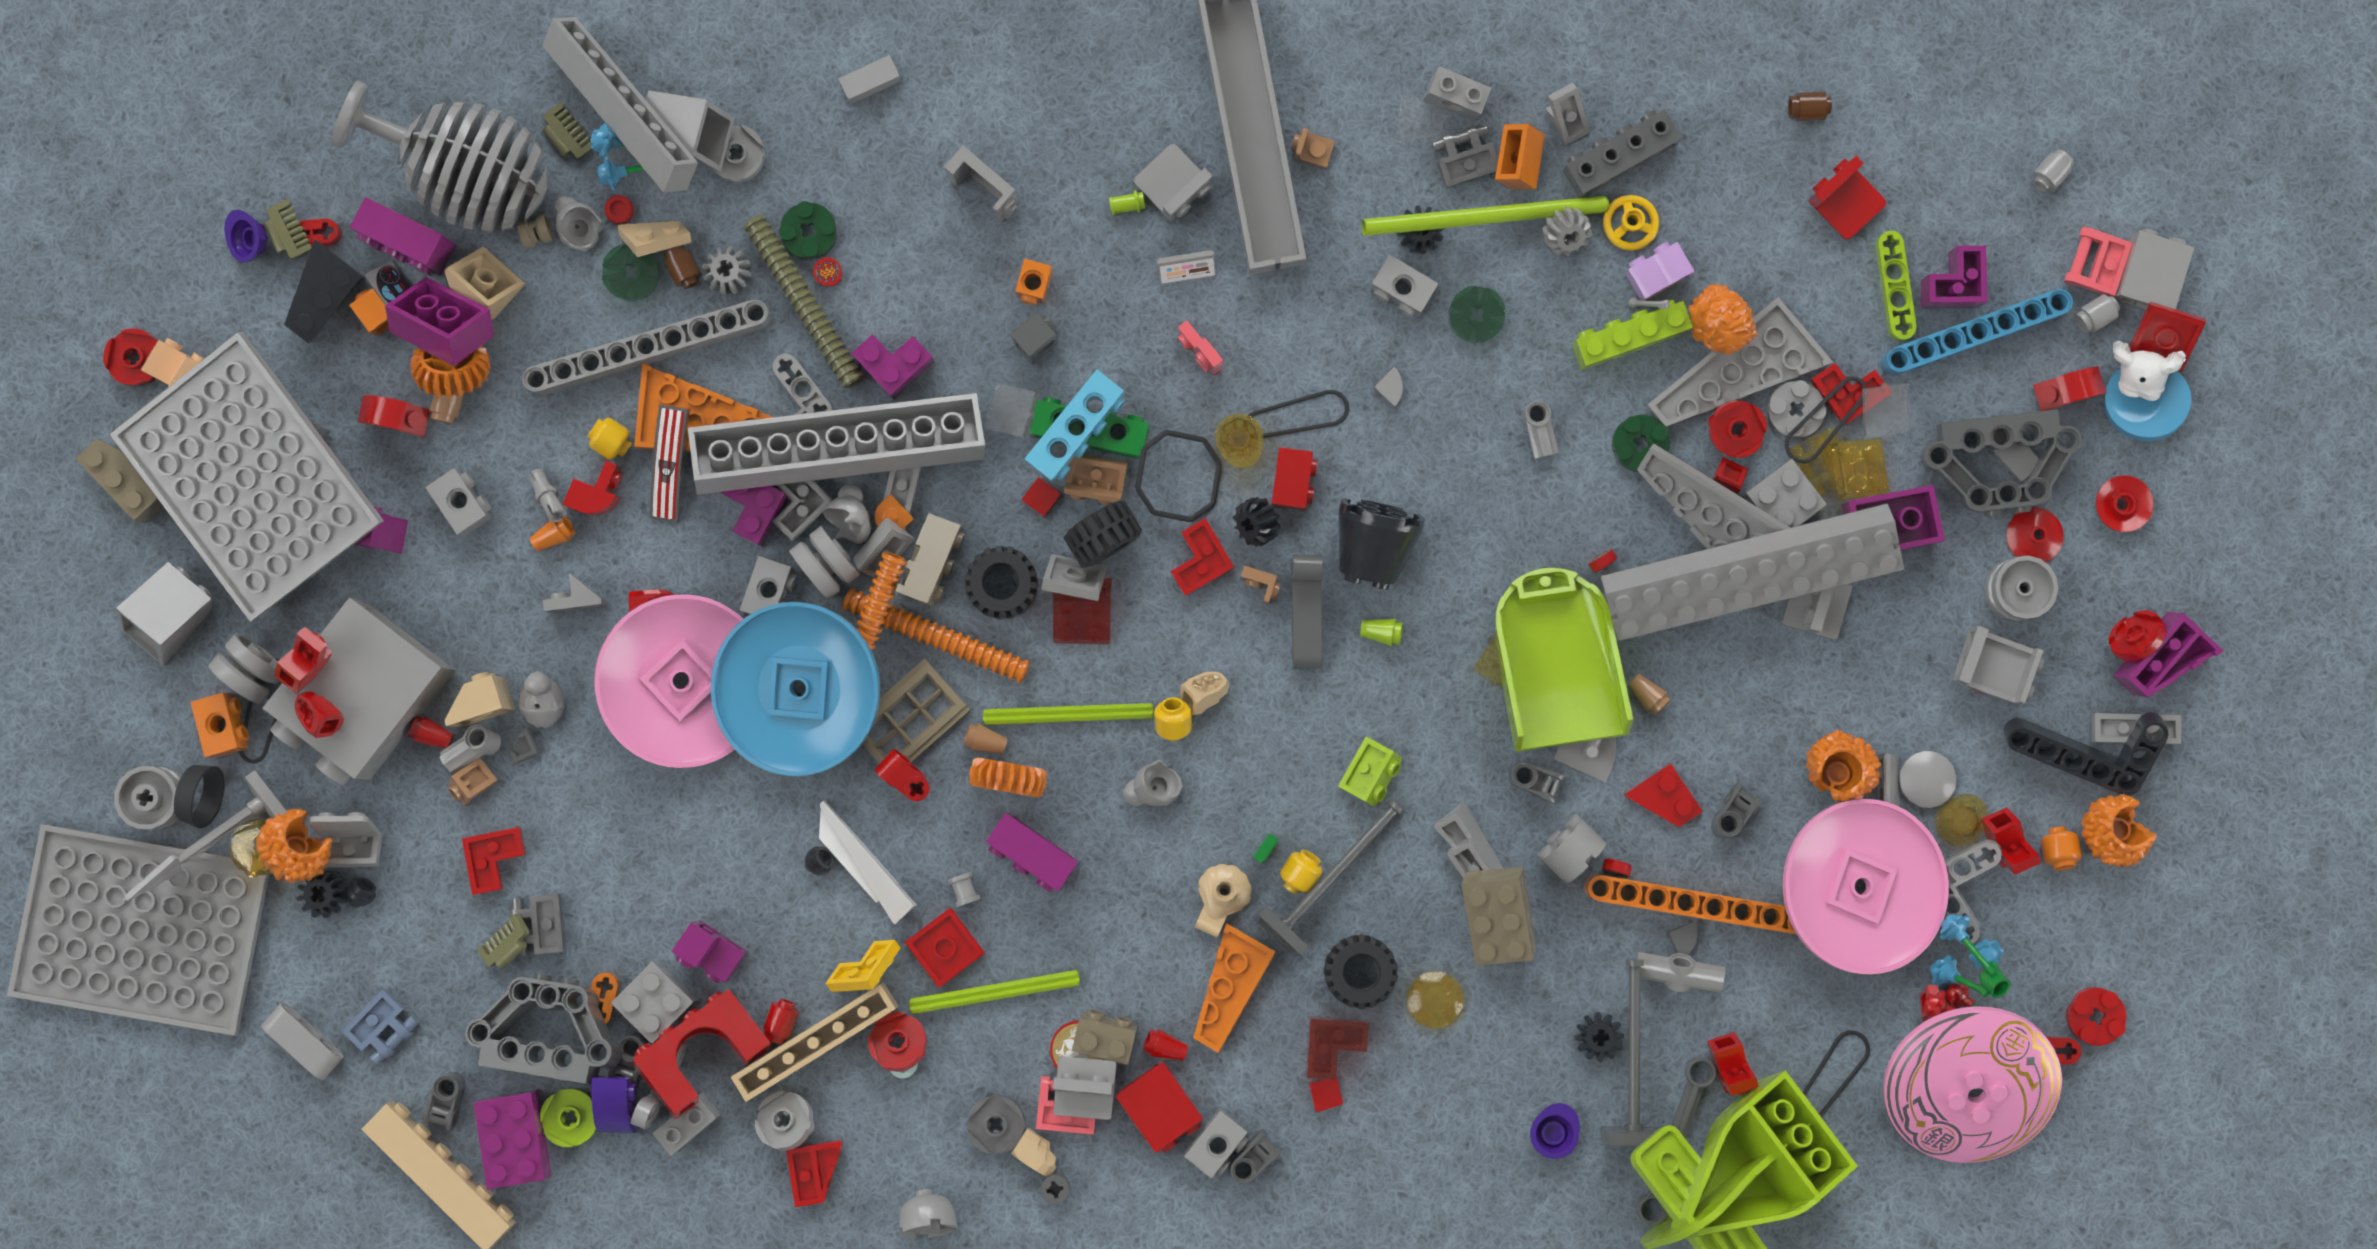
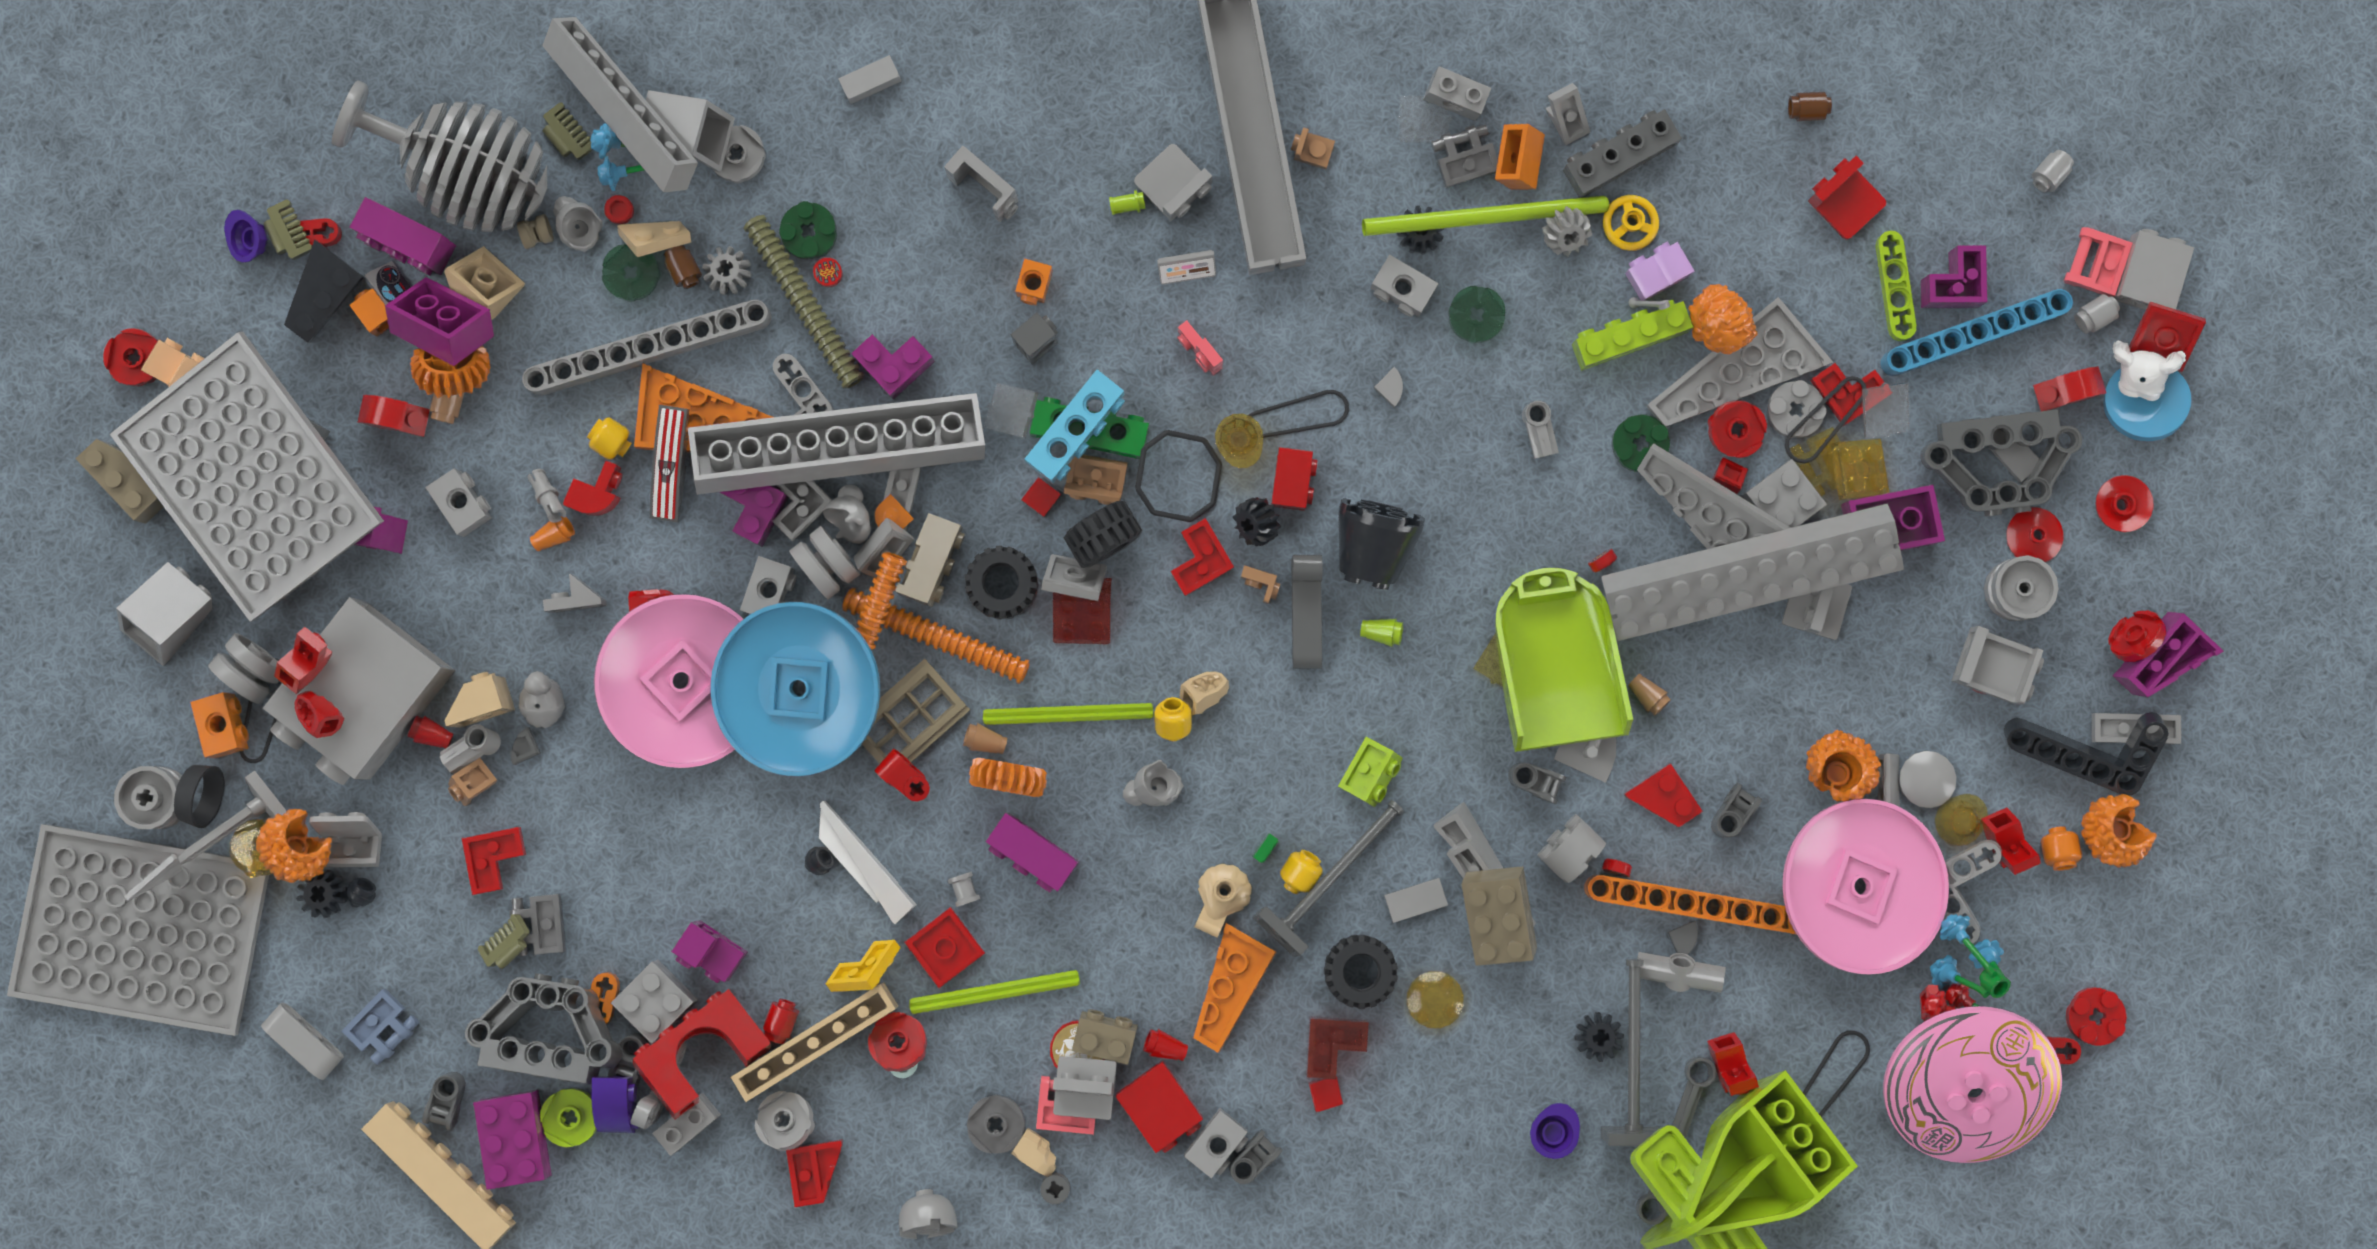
none -> light grey tile [1384,878,1448,923]

